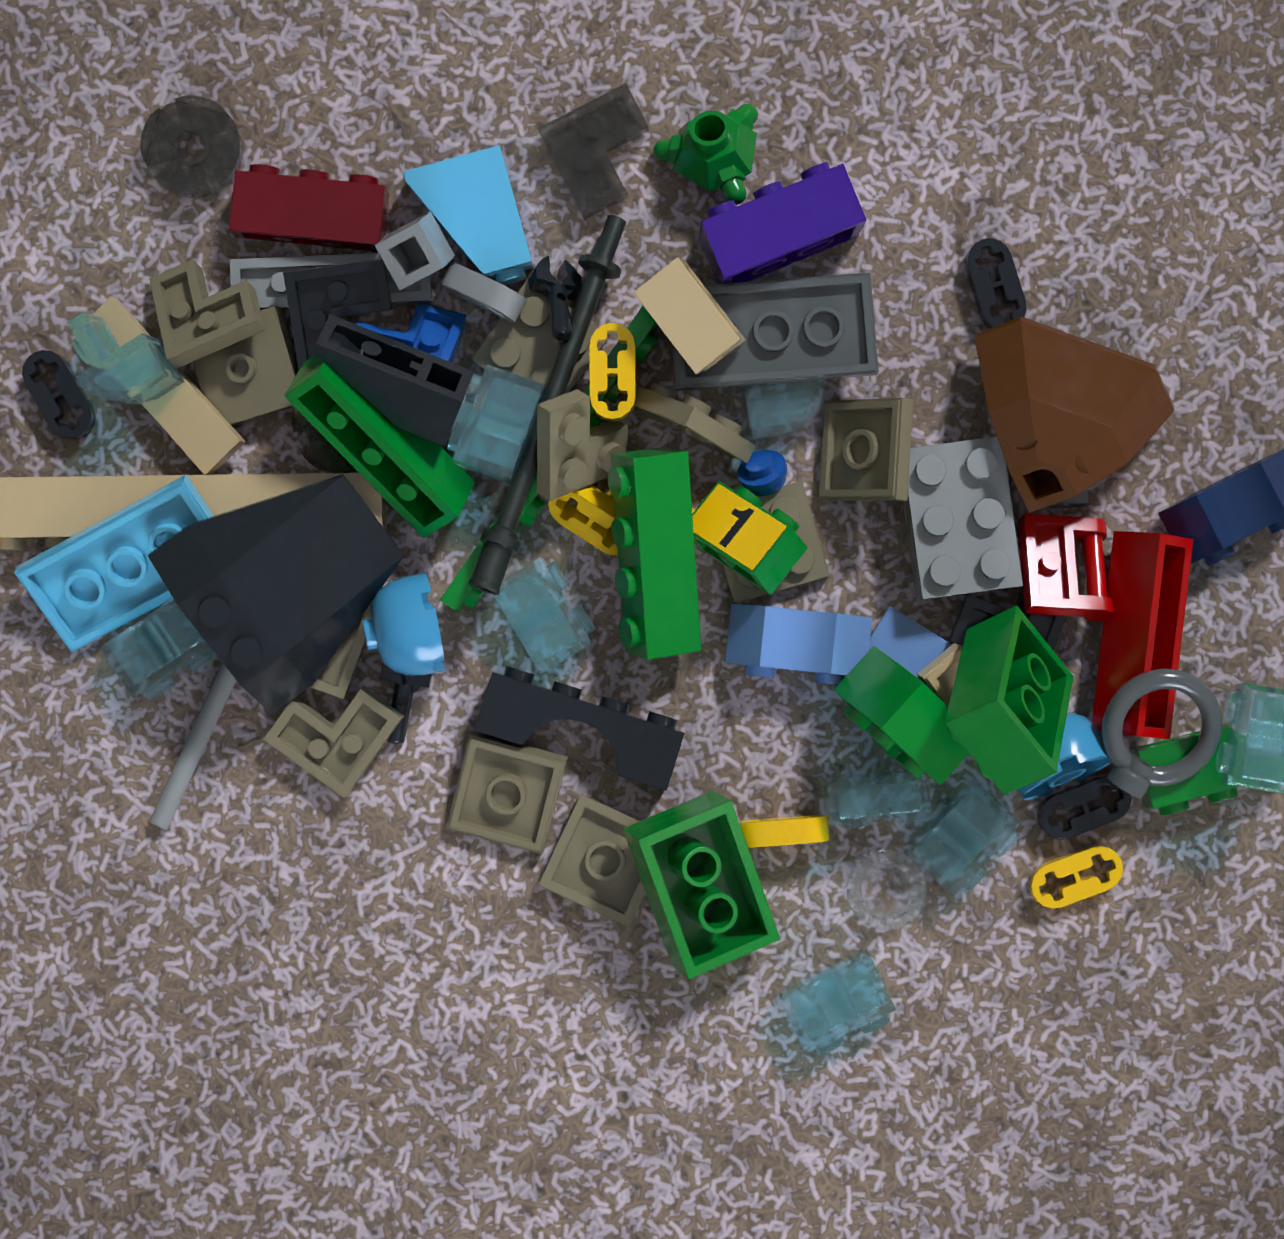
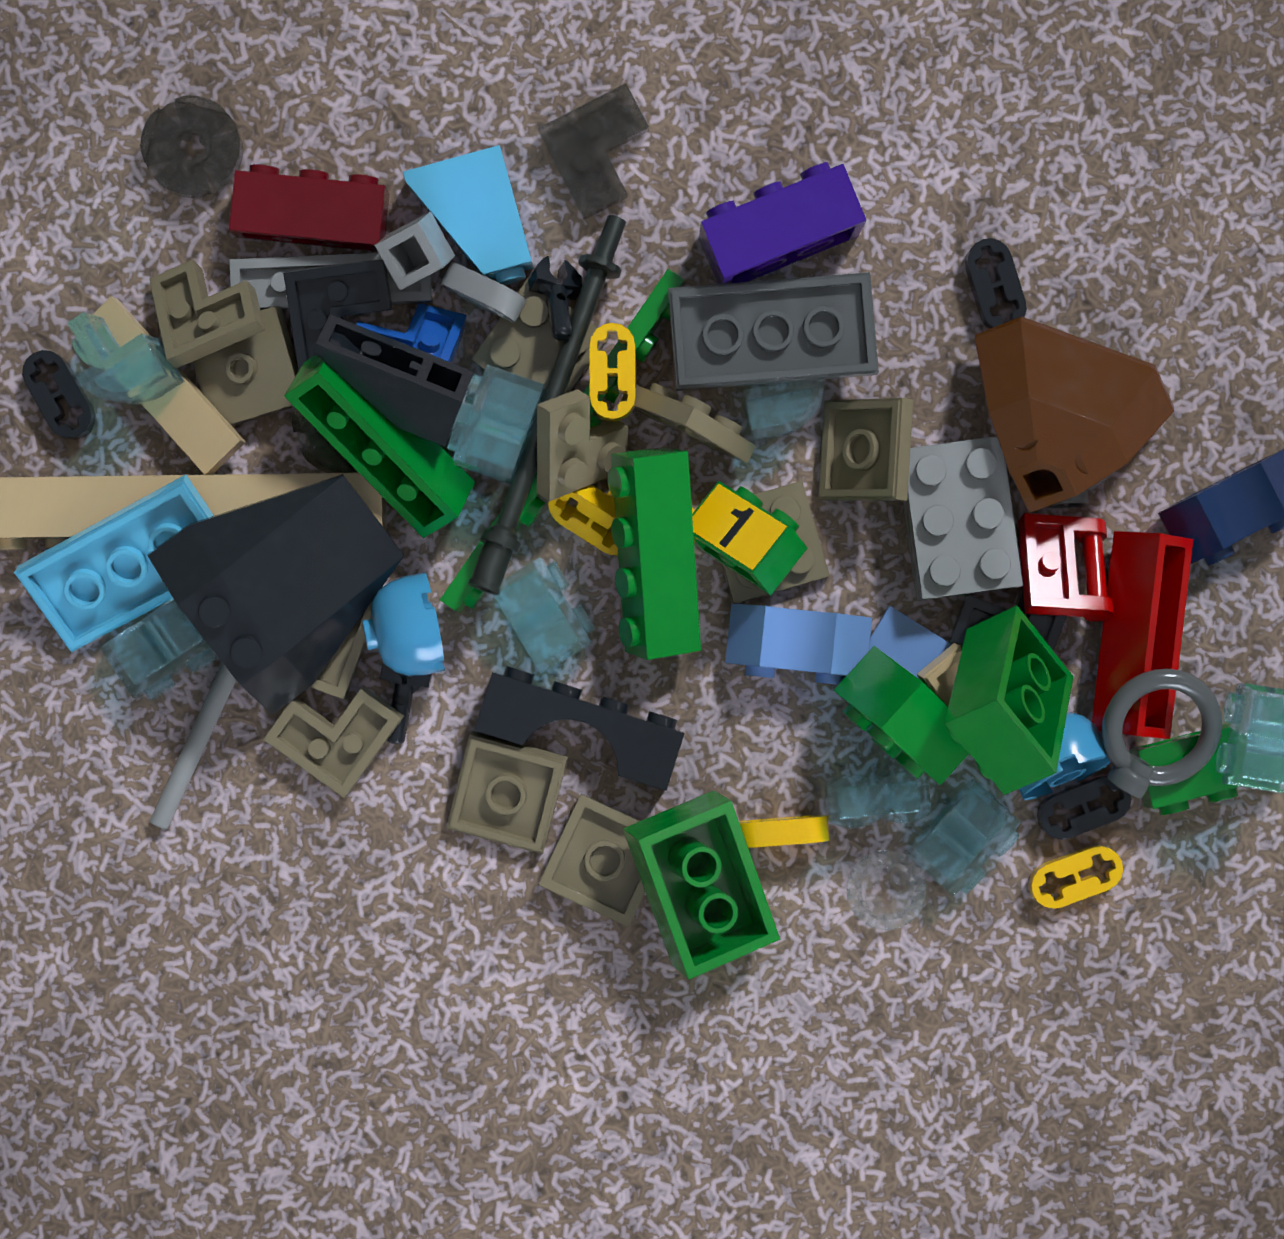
tan hinge [633,257,746,374] -> none
green rock [653,104,758,205] -> none
blue plate [737,450,787,496] -> none
clear light blue brick [778,950,896,1055] -> none

